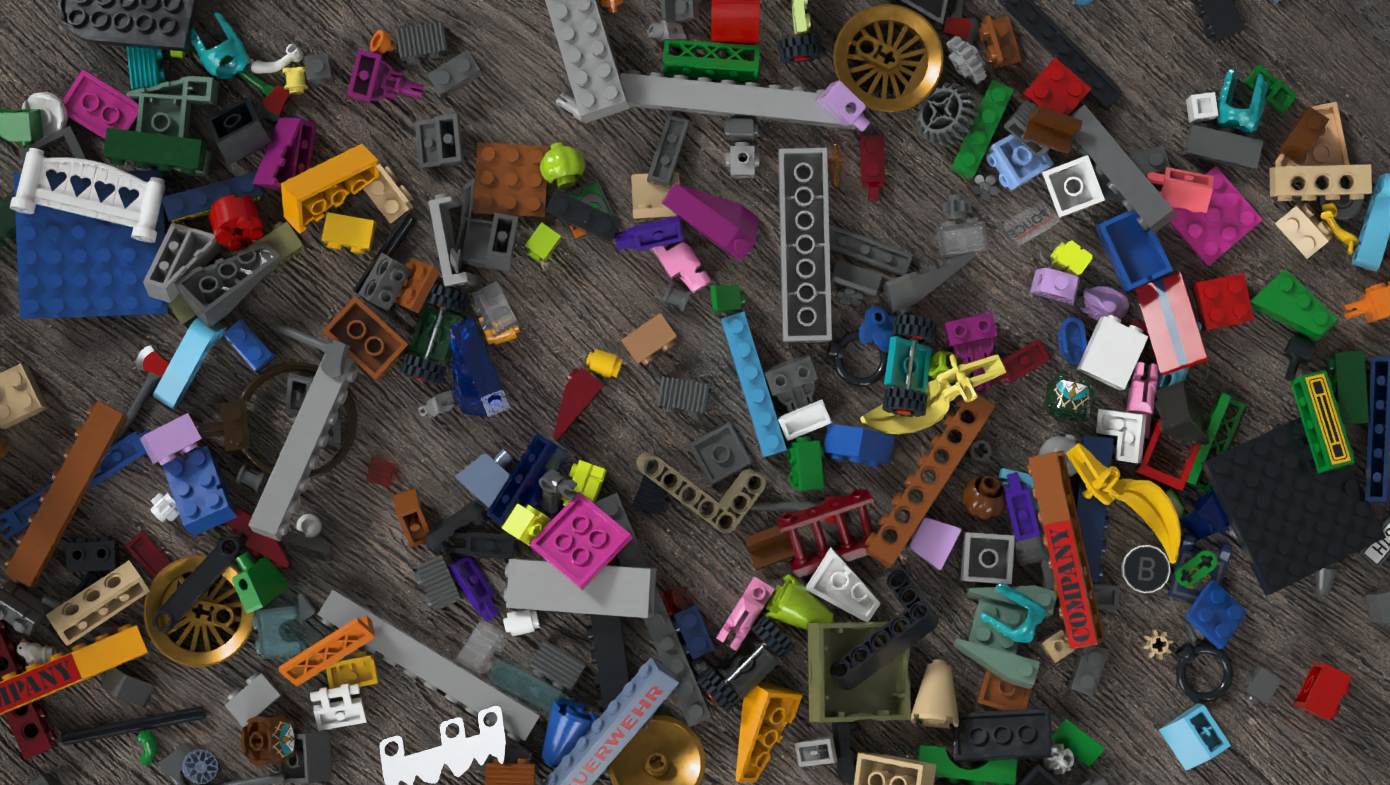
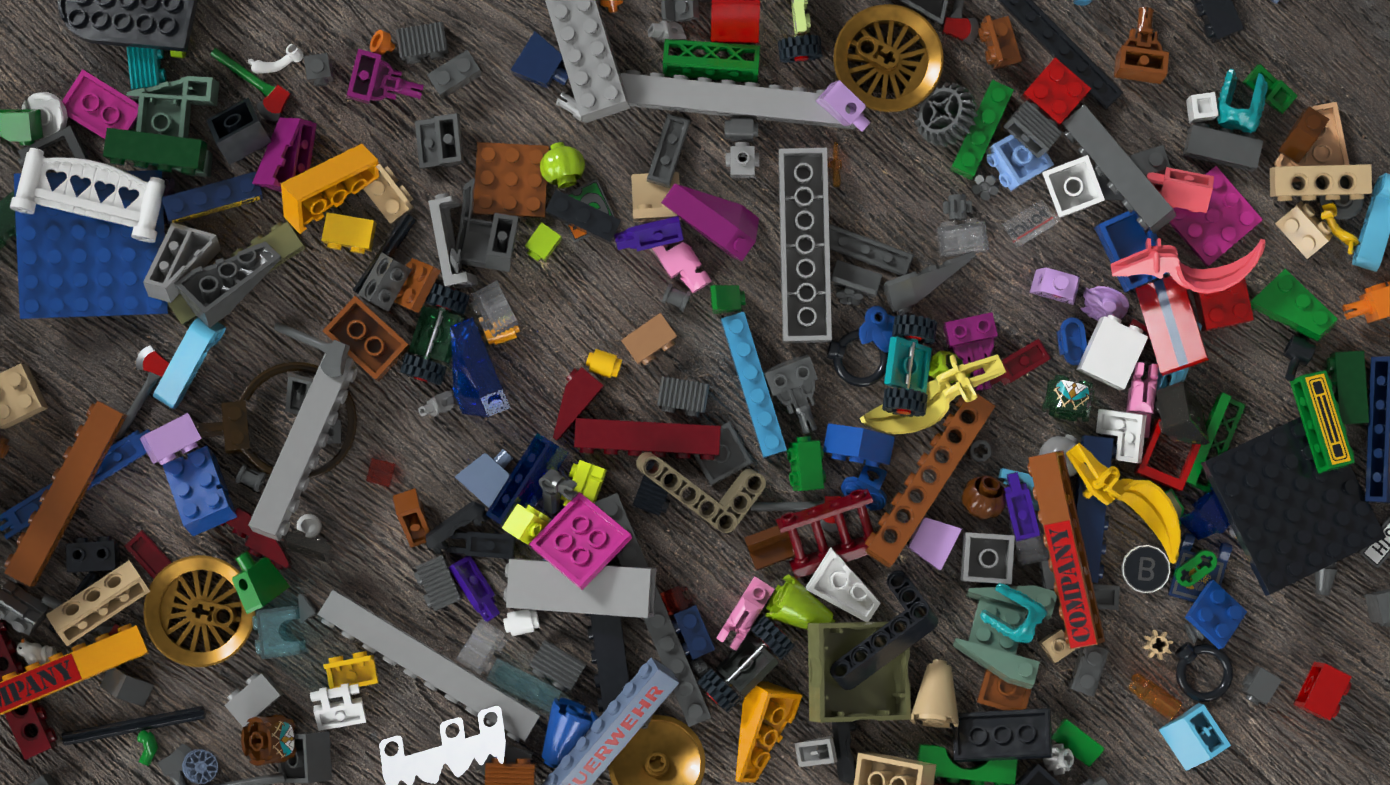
white gear [150,493,179,522] -> none
black piece [152,536,242,632] -> none
teal piece [190,13,250,79] -> none
red brick [208,195,263,251] -> none
blue brick [223,319,276,373] -> none
orange fence [279,615,376,687] -> none
light yellow brick [282,67,308,95] -> none
white tile [778,400,832,441] -> none
dark red hinge [859,134,885,201] -> none
light grey gear [946,36,987,85] -> none
reddish brown panel [1024,106,1083,154] -> none
neon yellow brick [1051,240,1093,276] -> none
none -> dark blue torso [511,31,569,88]
none -> dark red brick [574,418,721,460]
none -> blue bracket [841,465,887,511]
none -> coral piece [1111,238,1265,294]
none -> dark orange brick [1114,7,1169,84]
none -> clear orange piece [1128,673,1182,720]

